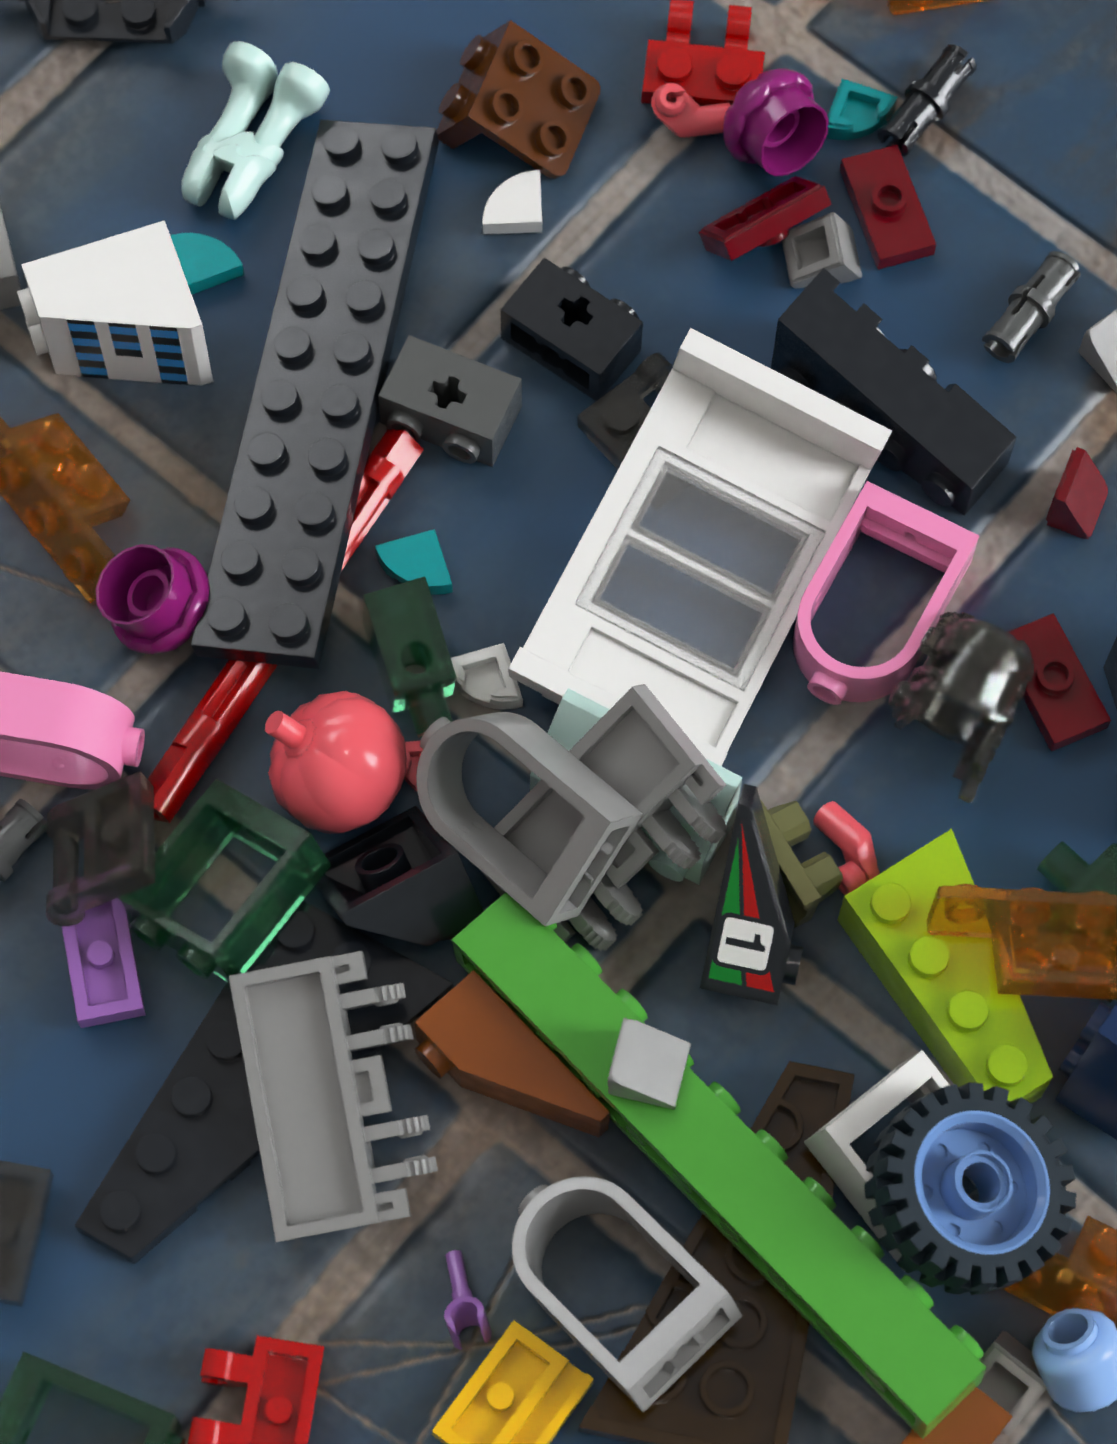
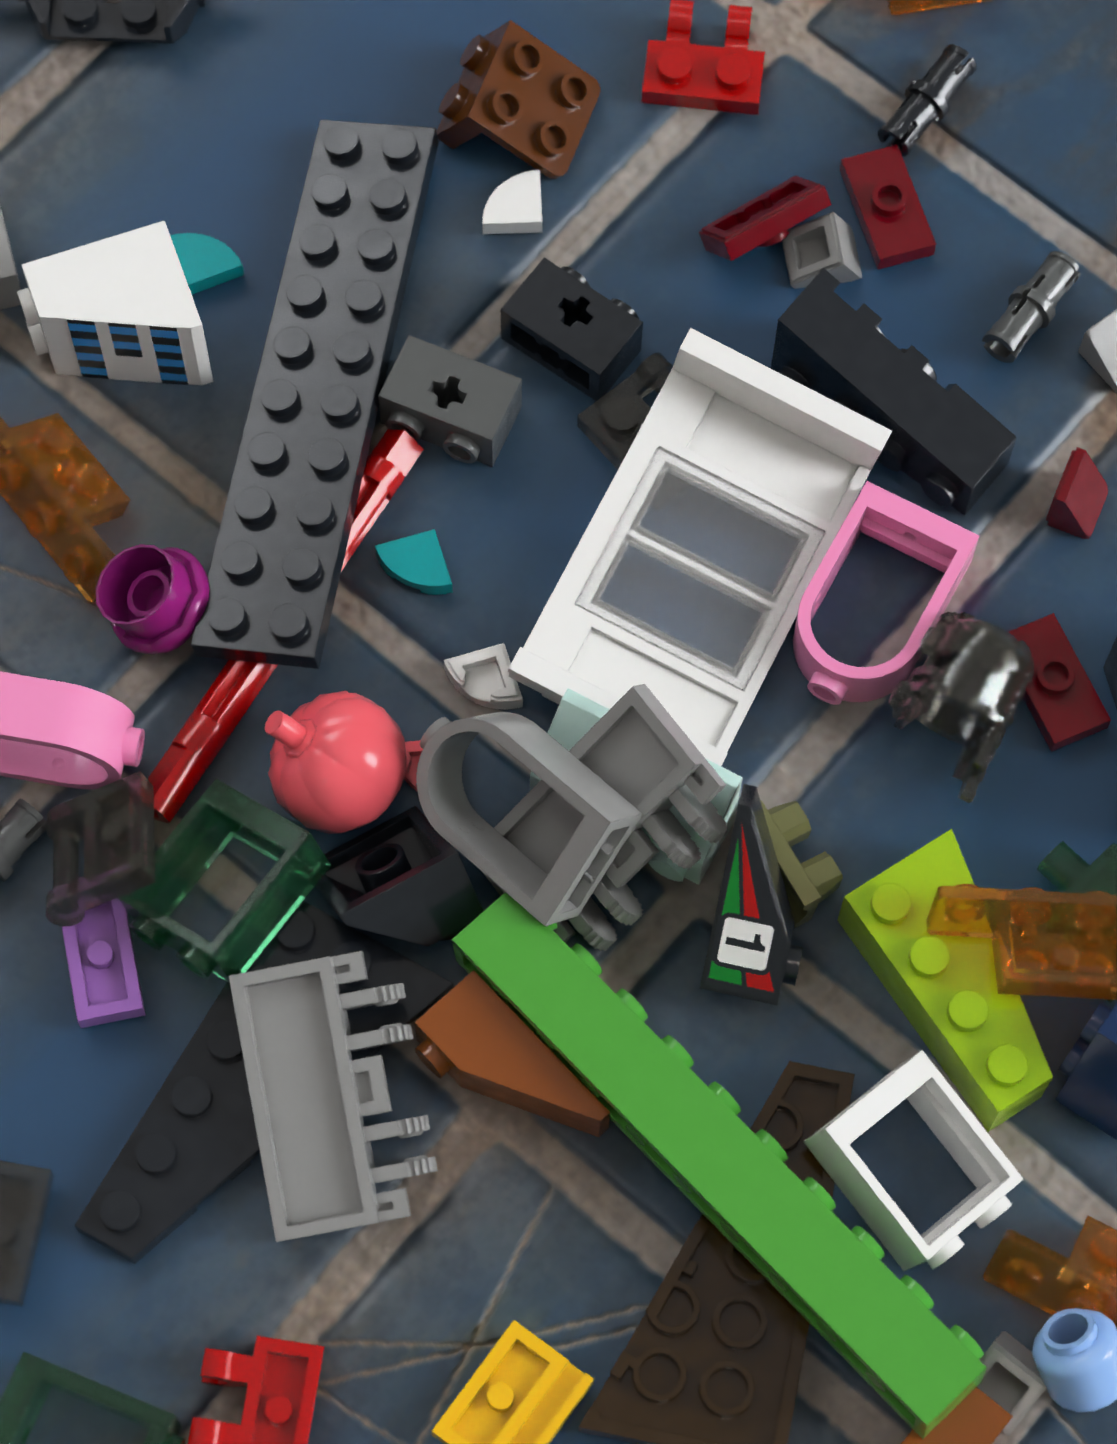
light aqua piece [181,41,330,220] -> none
clear green torso [363,576,456,738] -> none
medium lavender hand [444,1250,492,1350] -> none
light grey window [512,1176,742,1412] -> none
light grey slope [608,1018,691,1110] -> none
coral arm [651,83,730,138] -> none
magenta piece [723,68,829,176] -> none
coral arm [814,801,880,895] -> none
teal tile [826,78,898,140] -> none
wheel [865,1083,1076,1295] -> none

